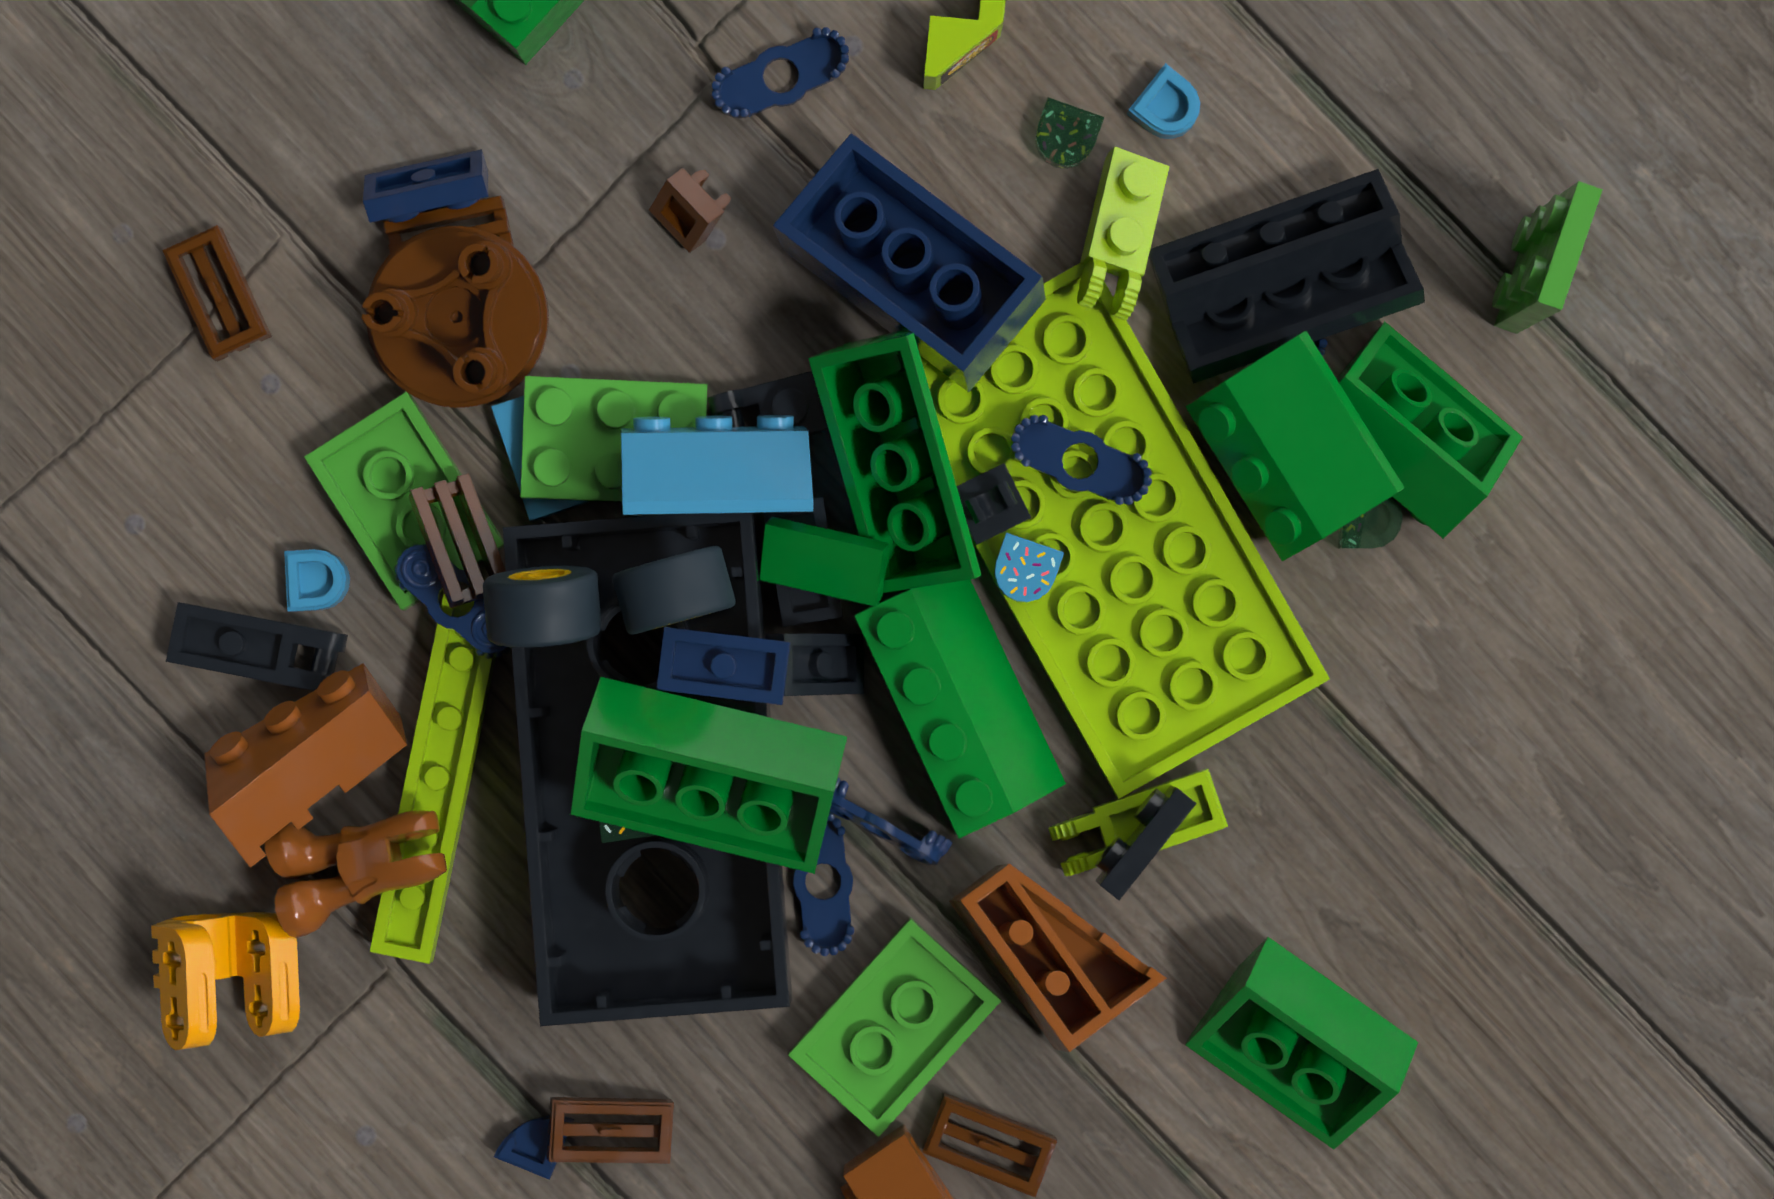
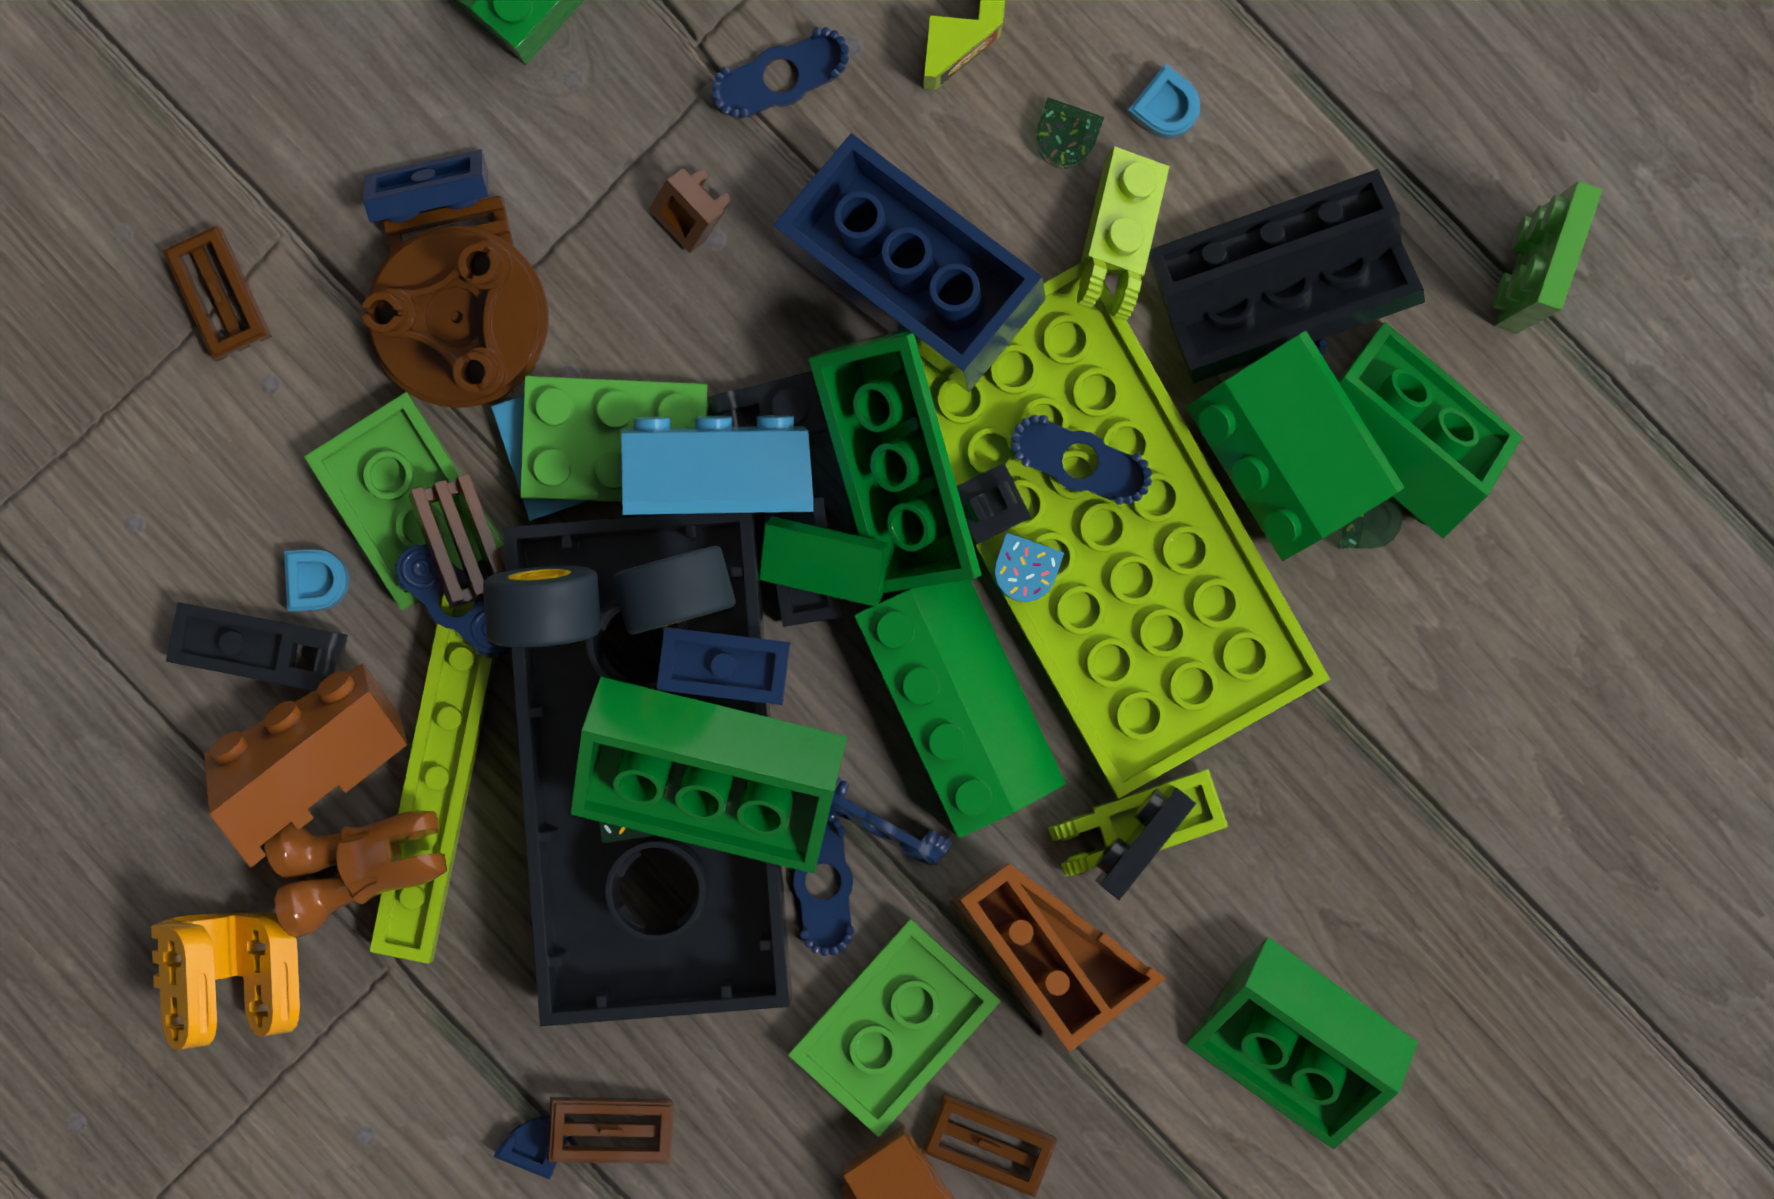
black plate [765,634,864,696] -> none

